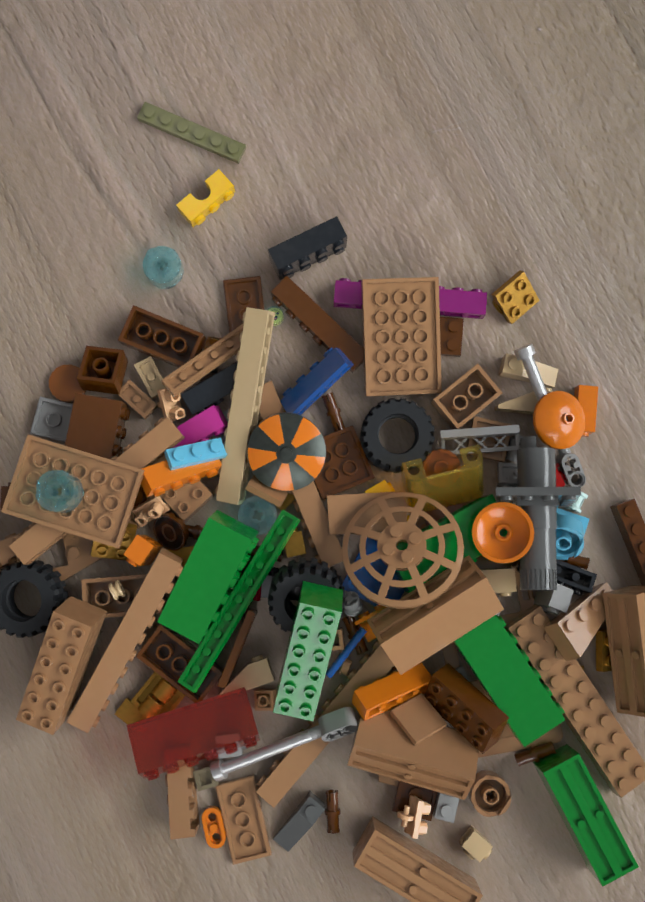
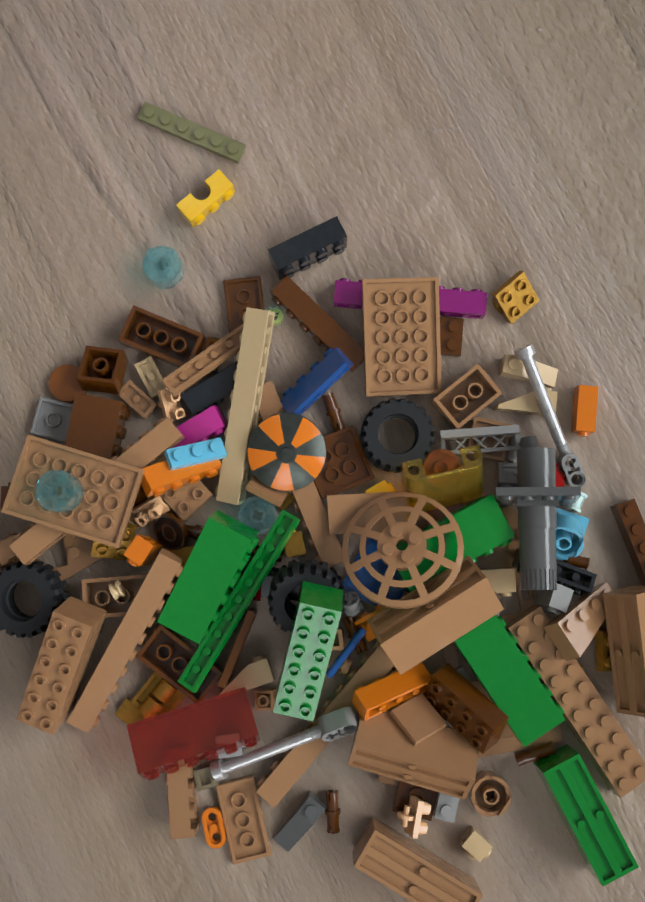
orange dish [472,502,534,563] -> none
orange dish [533,391,585,449] -> none

